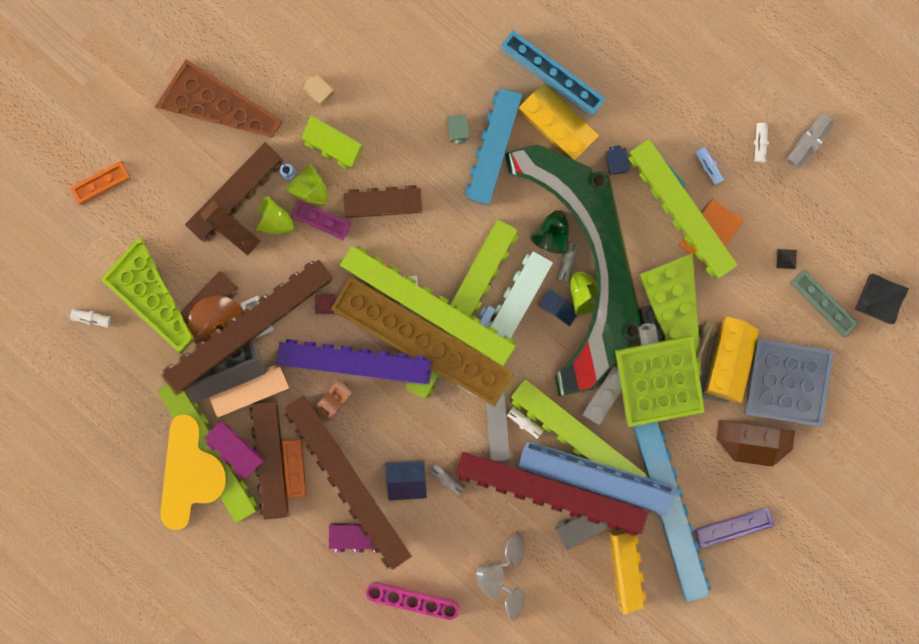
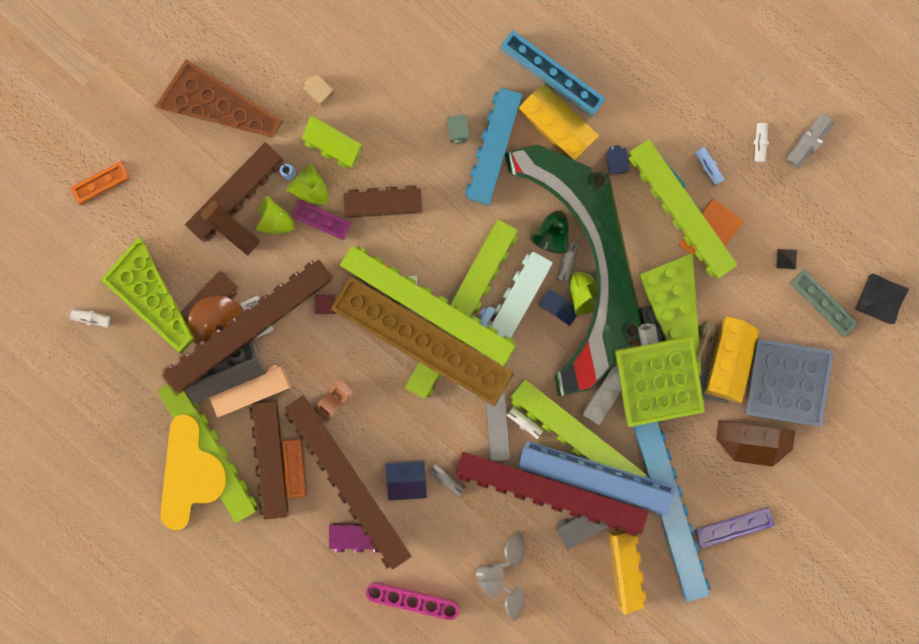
magenta brick [204,420,265,479] -> none
dark purple brick [276,339,433,385] -> none

